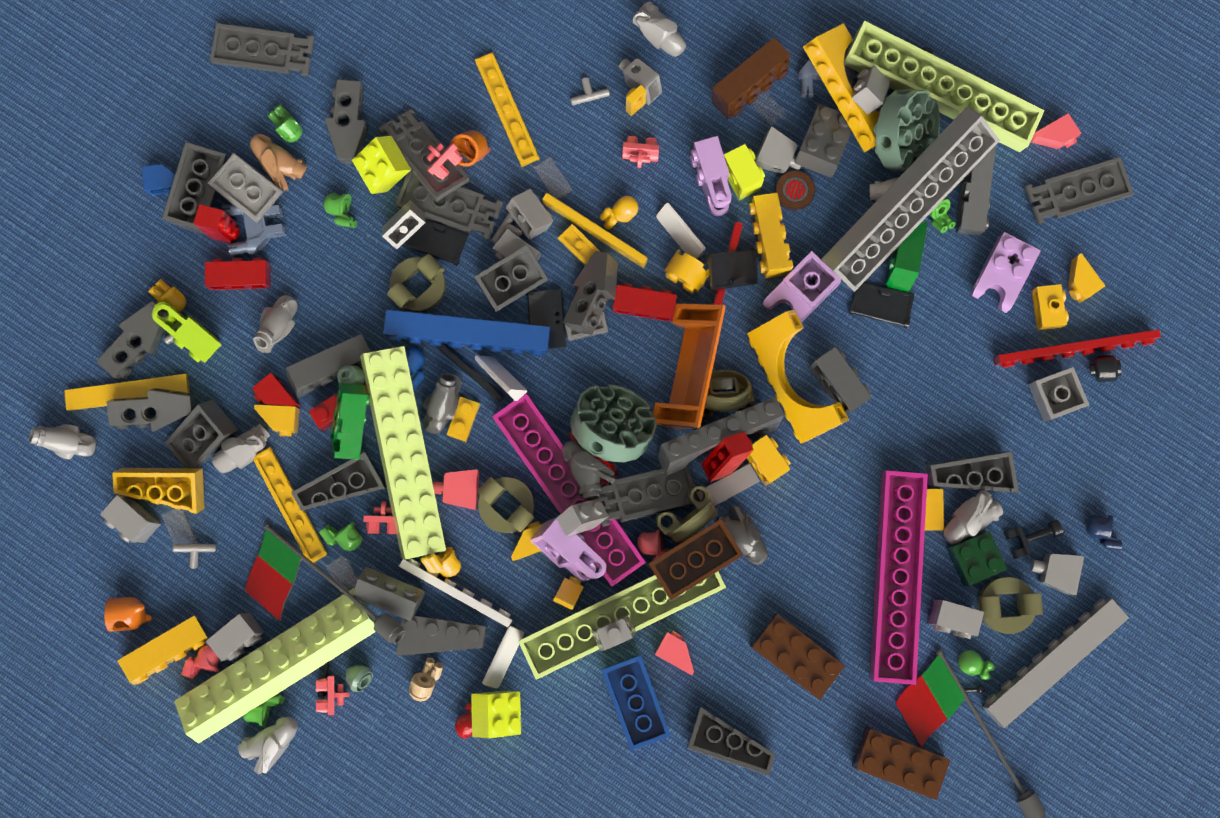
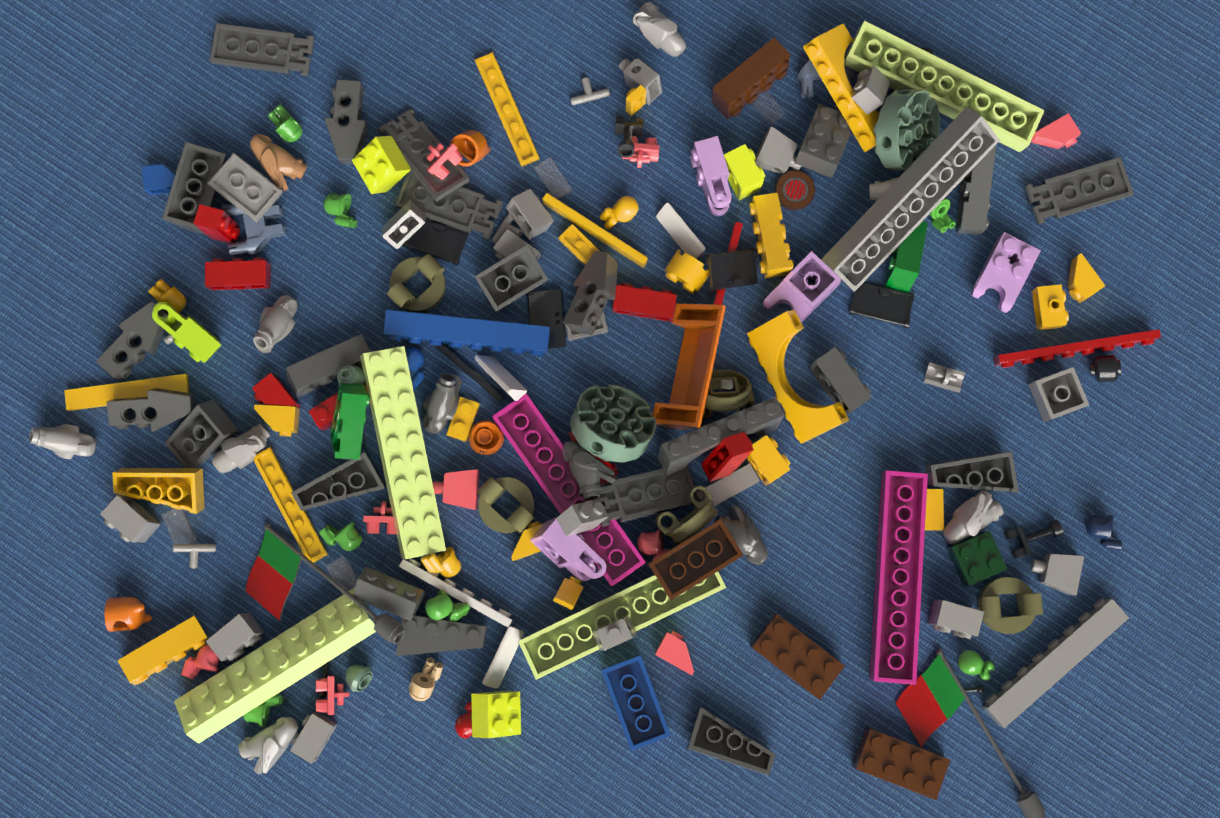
none -> light grey brick [290,712,338,764]
none -> bright green piece [425,590,470,622]
none -> orange hat [468,420,504,455]
none -> black bar [615,116,644,158]
none -> light grey hips [923,362,965,393]

